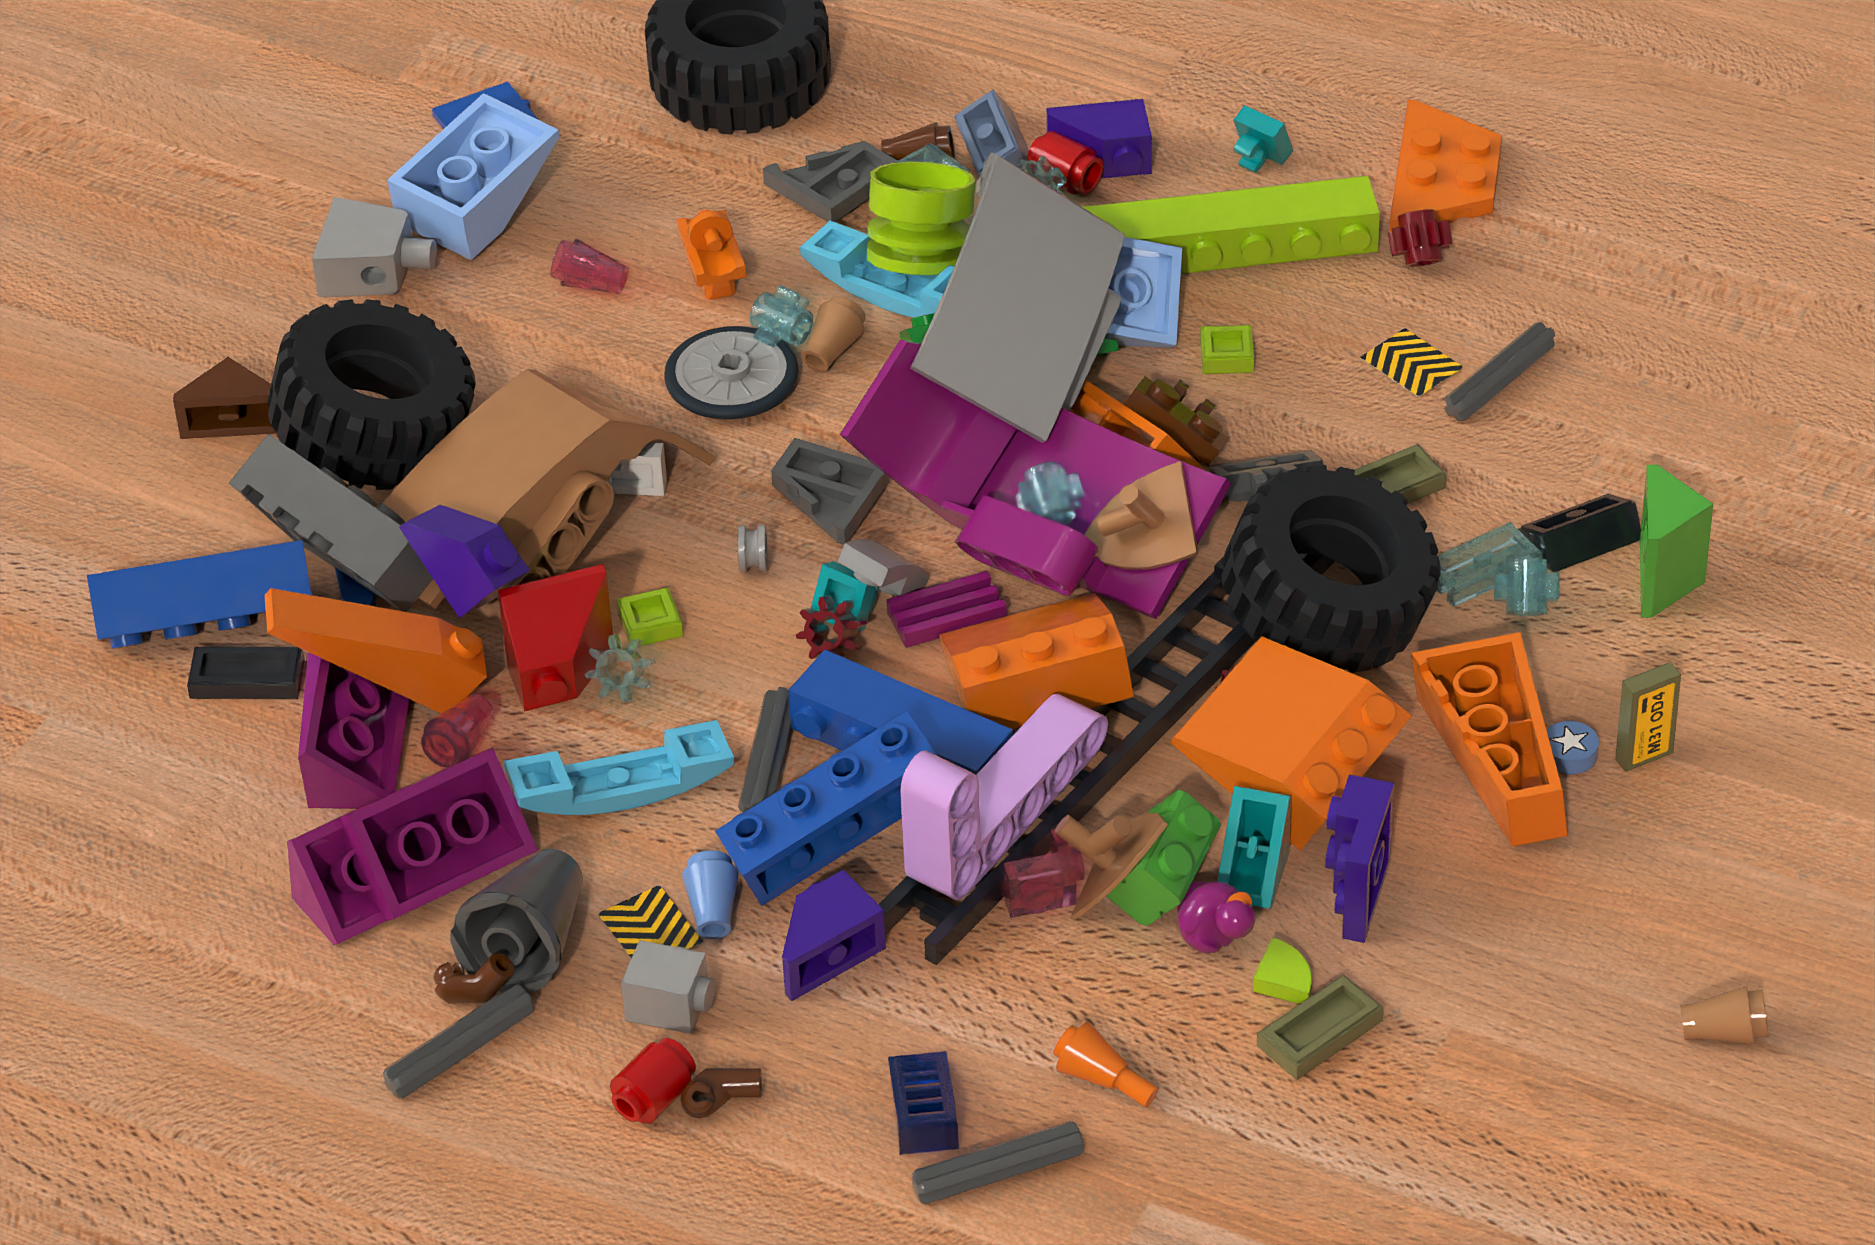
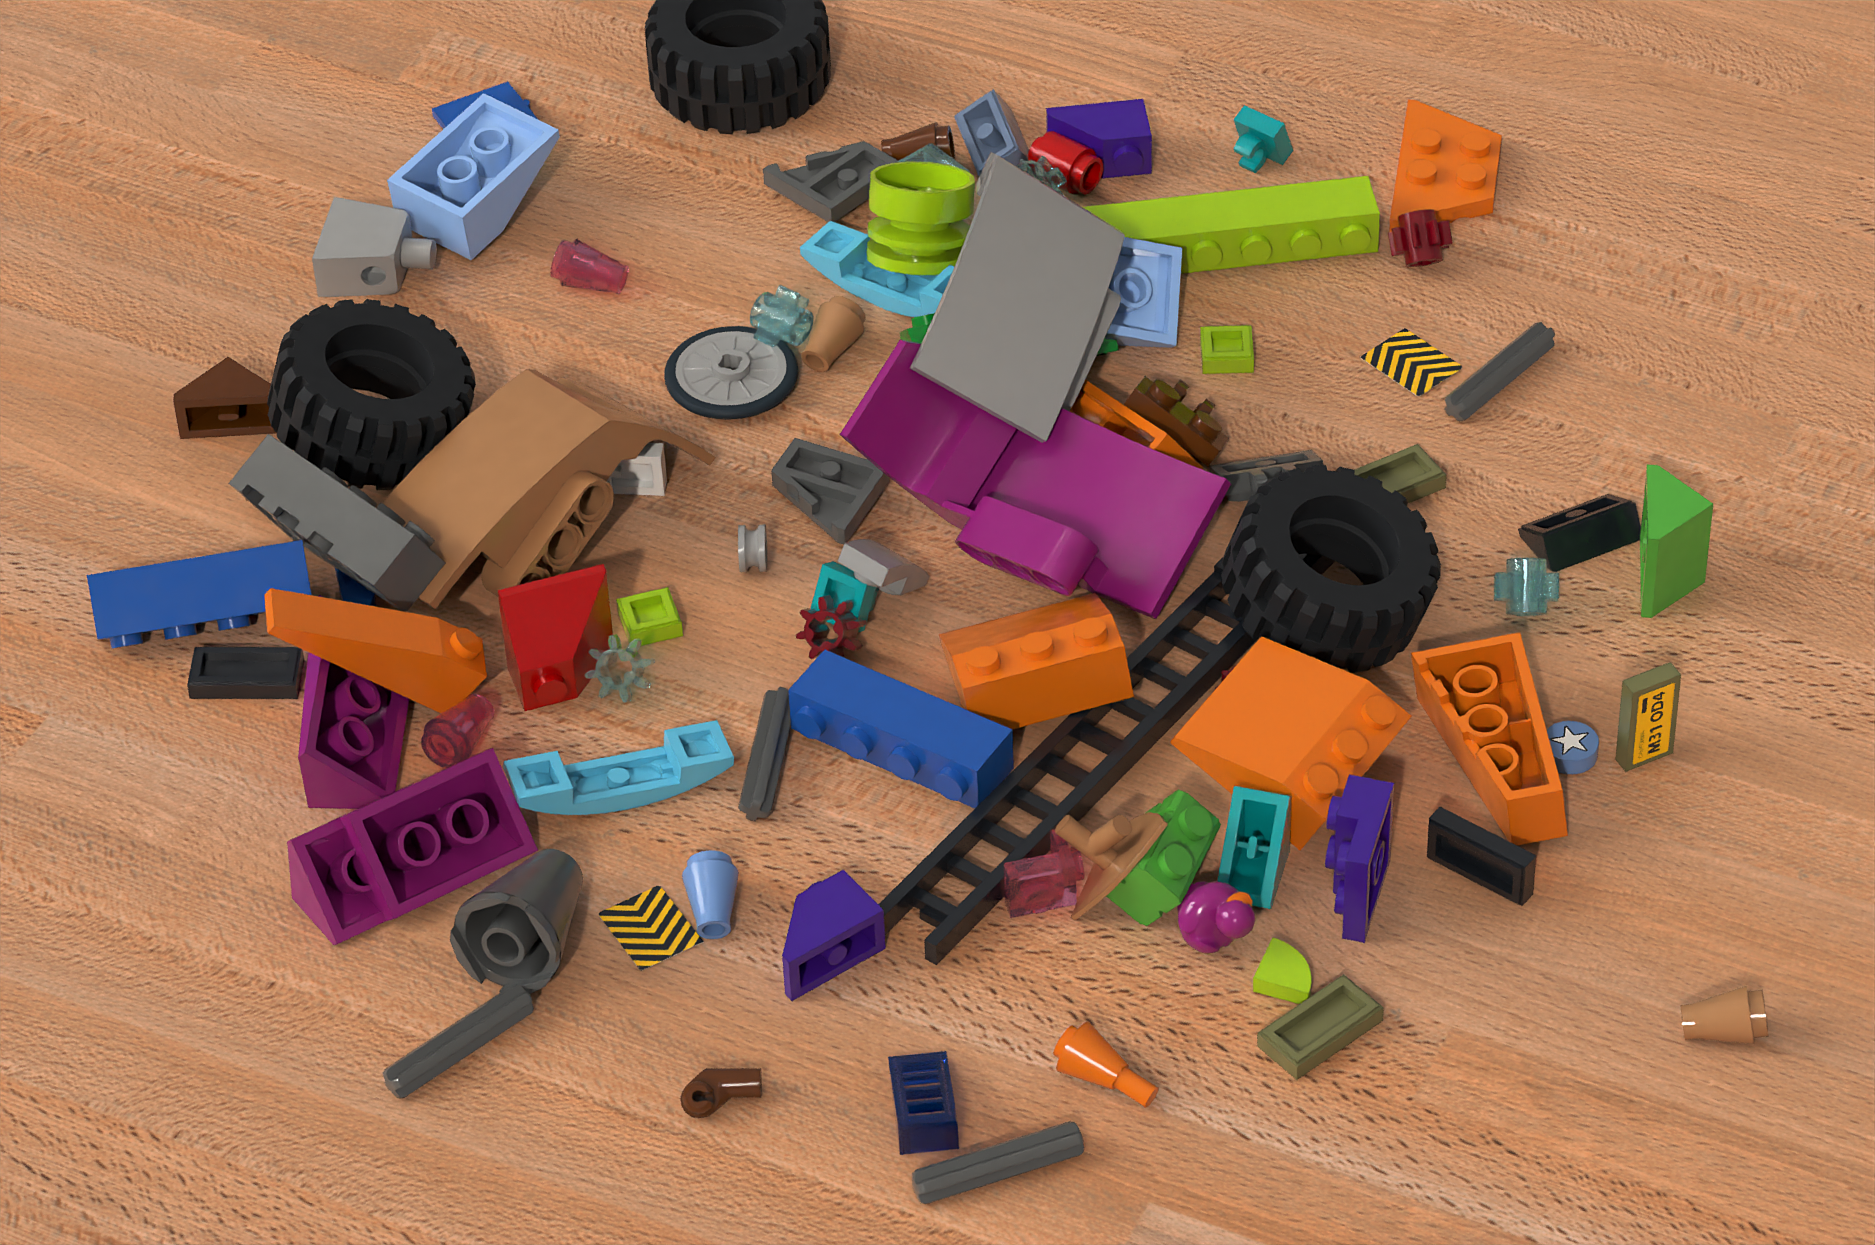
dark purple slope [399,505,530,618] -> none
reddish brown arm [433,953,515,1004] -> none
red brick [610,1038,696,1124] -> none
light grey brick [621,940,715,1034] -> none
orange hips [676,209,746,300] -> none
blue brick [715,711,938,906] -> none
magenta tile [886,571,1007,648] -> none
lavender beam [900,693,1108,900] -> none
clear light blue gear [1015,462,1084,525] -> none
medium nougat shield [1084,461,1198,570] -> none
clear light blue tile [1437,522,1542,607] -> none
none -> black tile [1427,807,1536,906]

